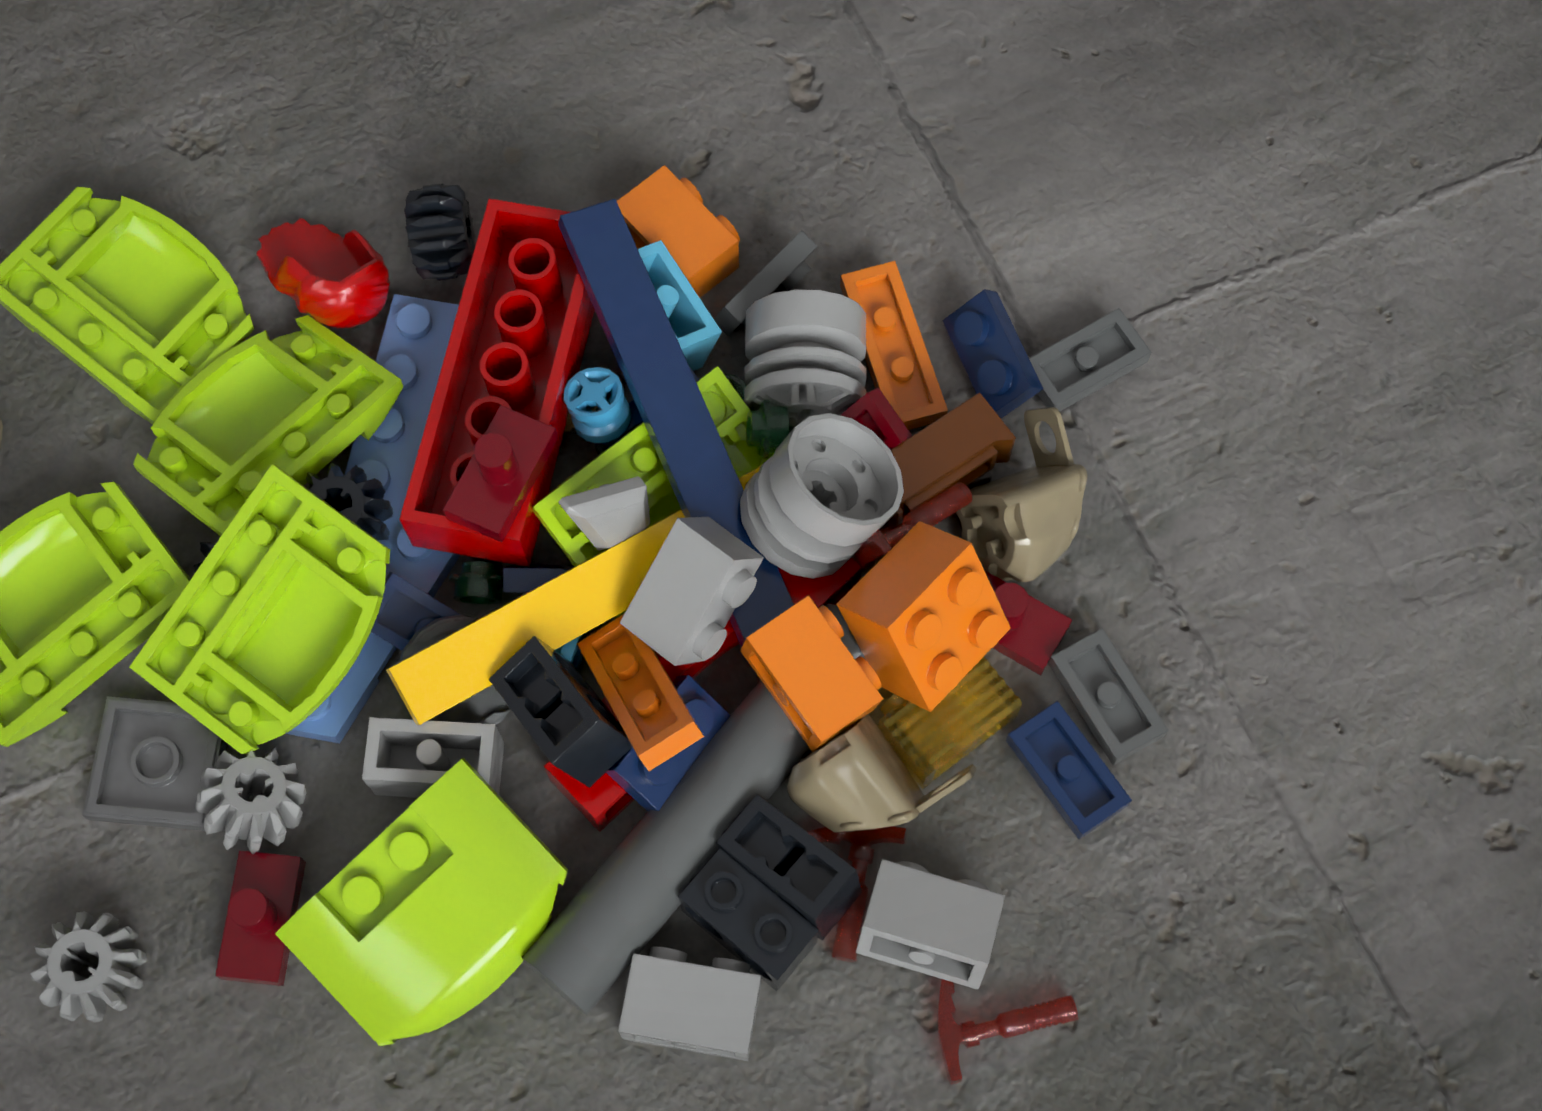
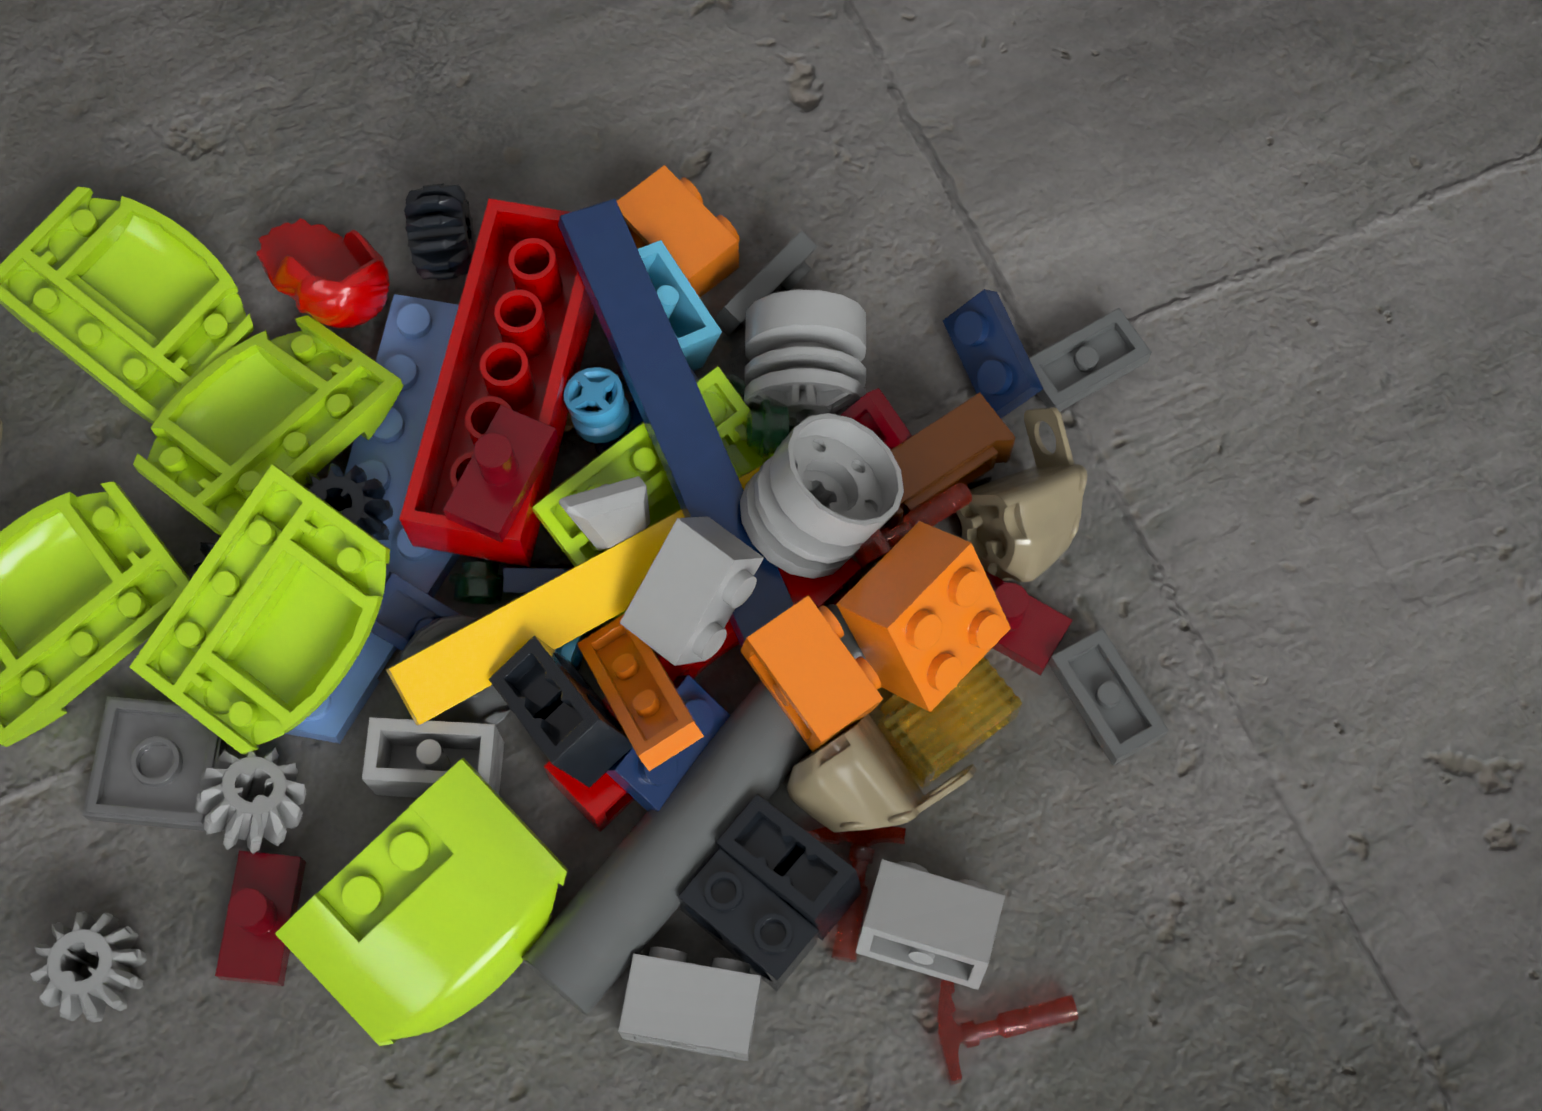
orange plate [840,261,948,430] -> none
dark blue plate [1006,701,1132,840] -> none

